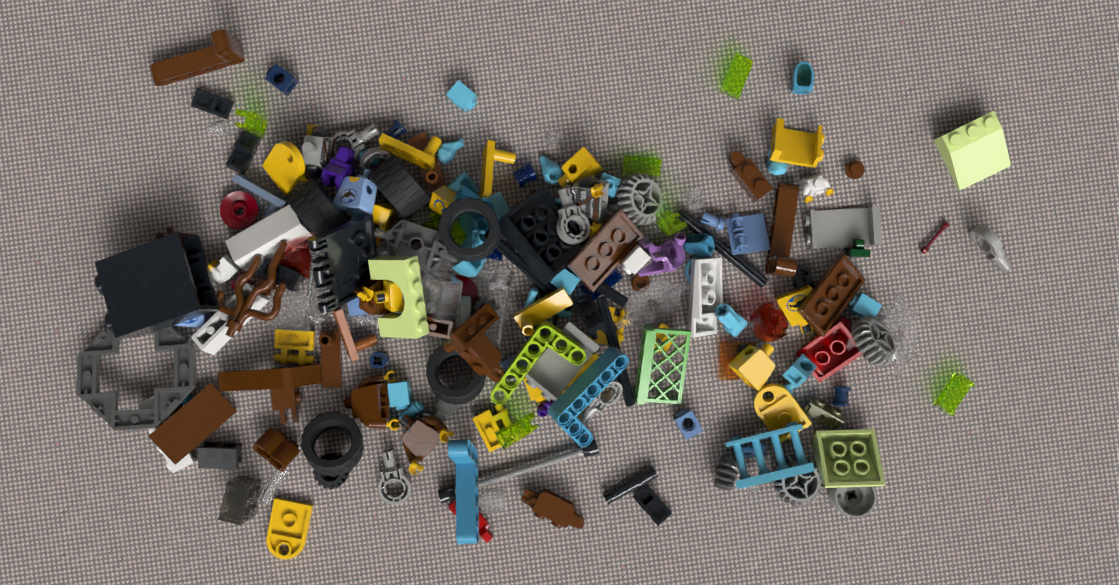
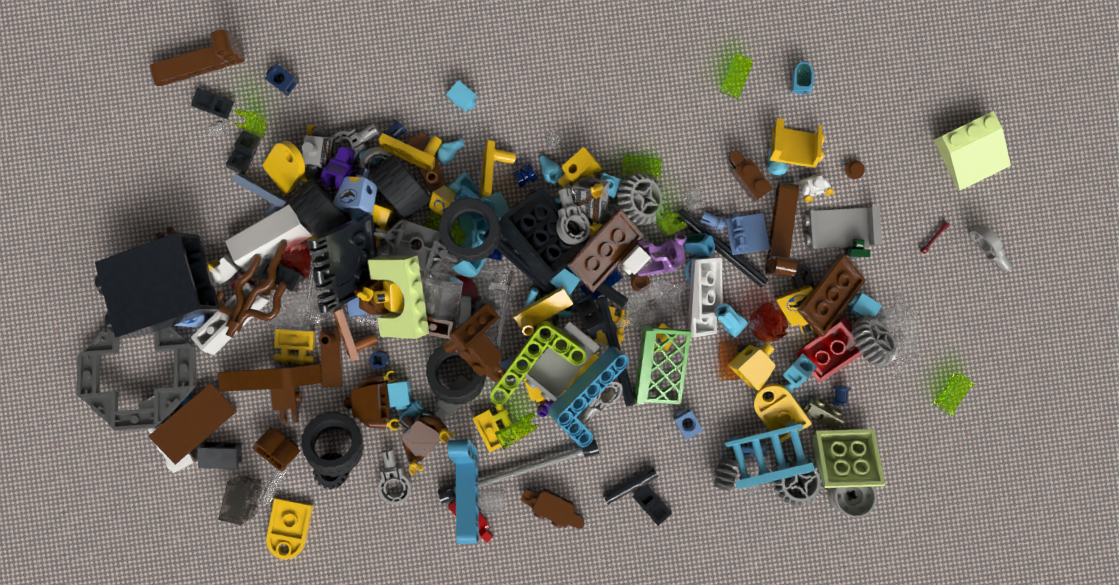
dark red dish [220,191,259,229] -> none

